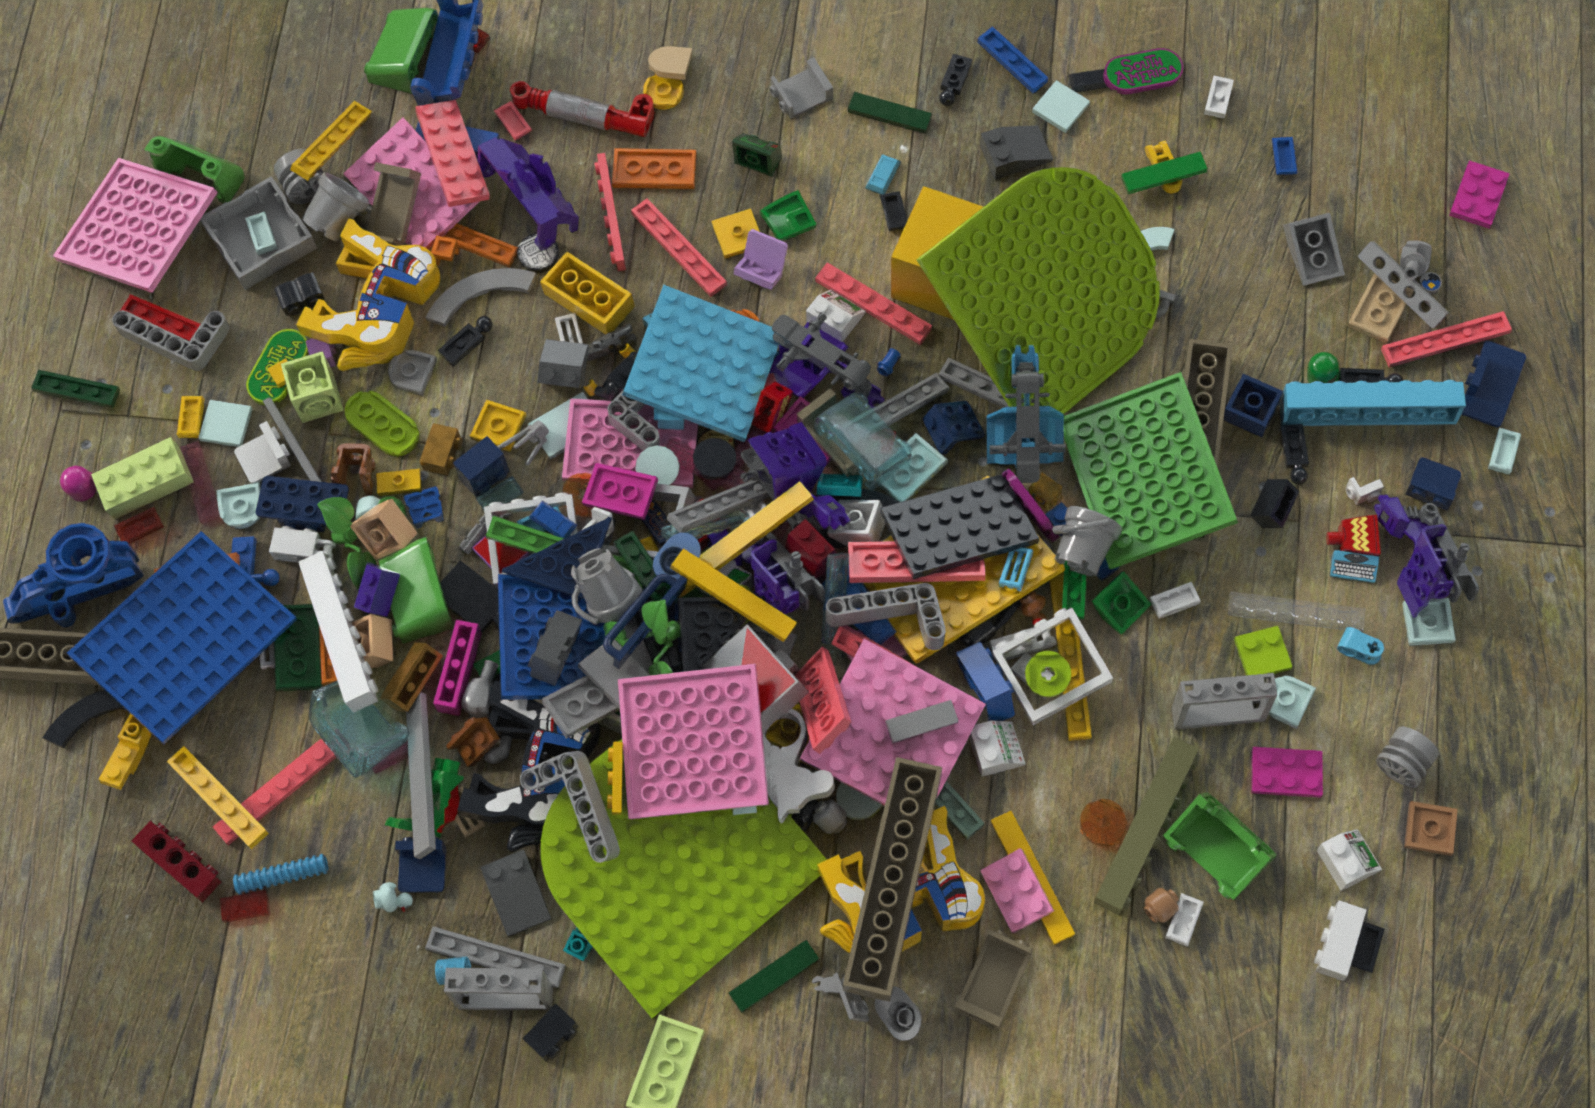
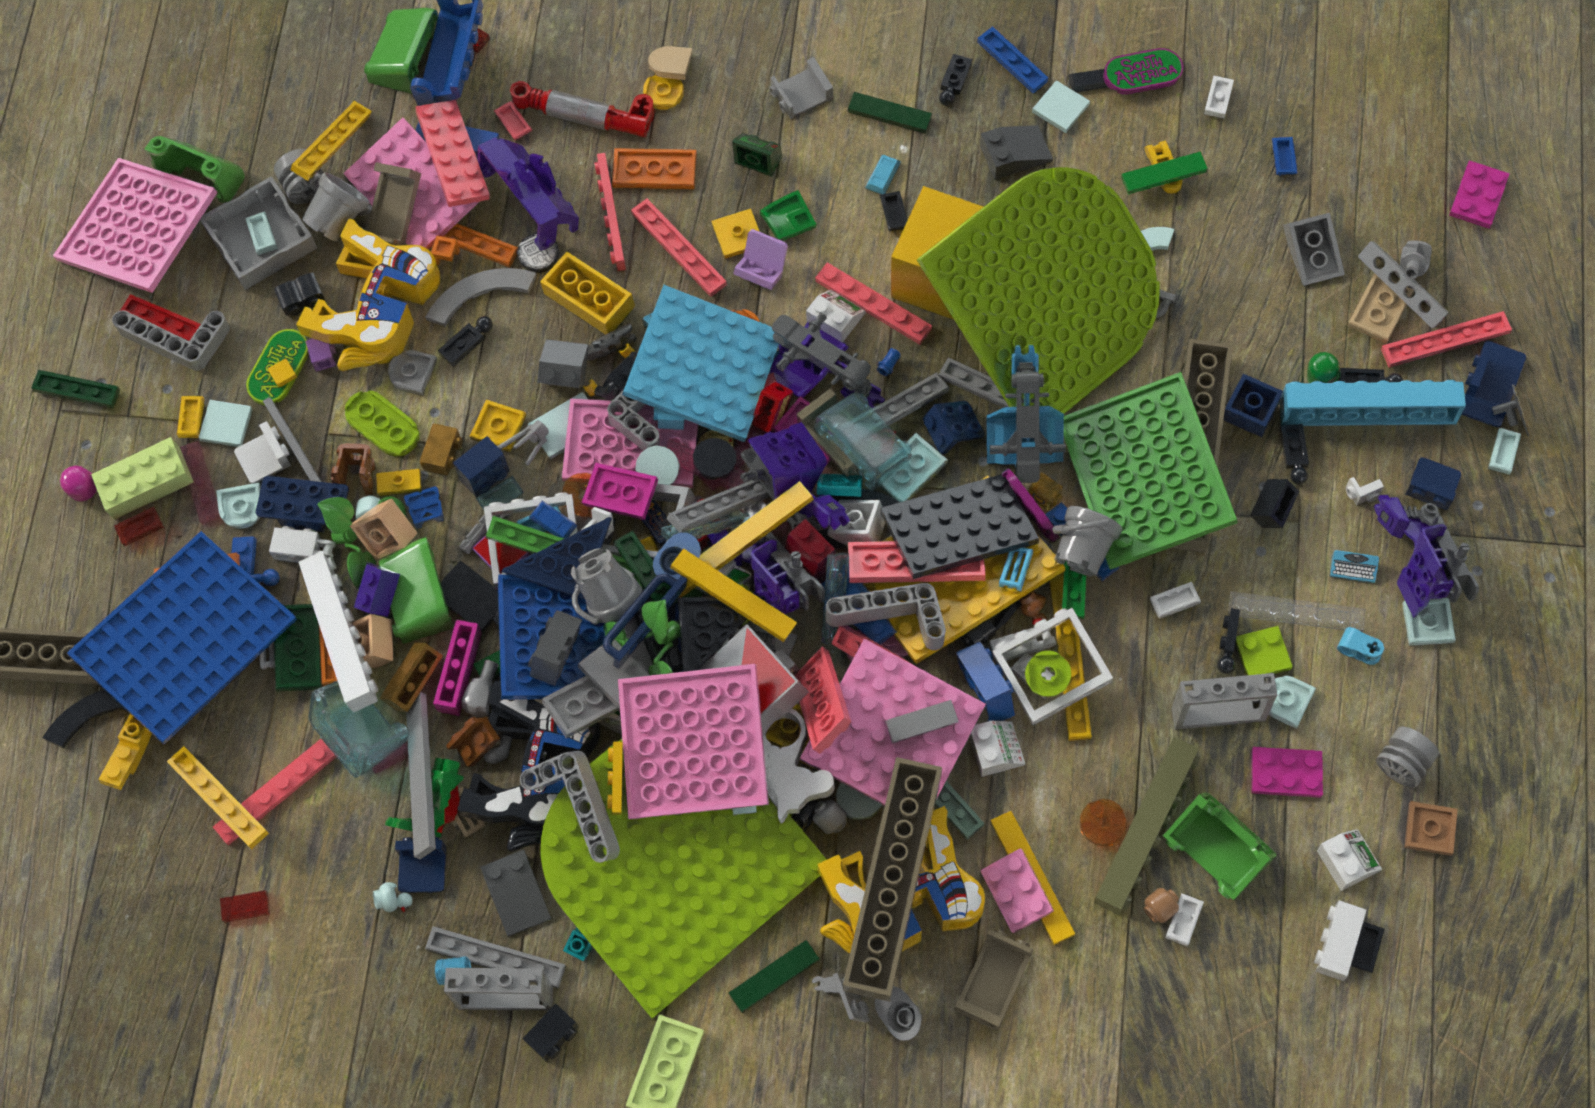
blue piece [3,523,144,628] -> none
dark red brick [131,820,221,903] -> none
dark azure piece [233,854,328,895] -> none
yellowish green brick [281,351,344,423] -> none
white tile [555,313,583,344] -> none
green slope [1092,571,1152,634] -> none
red torso [1326,515,1380,557] -> none
tile [1419,272,1442,295] -> none
none -> black plate [1217,608,1240,674]
none -> dark grey shield [1492,384,1530,436]

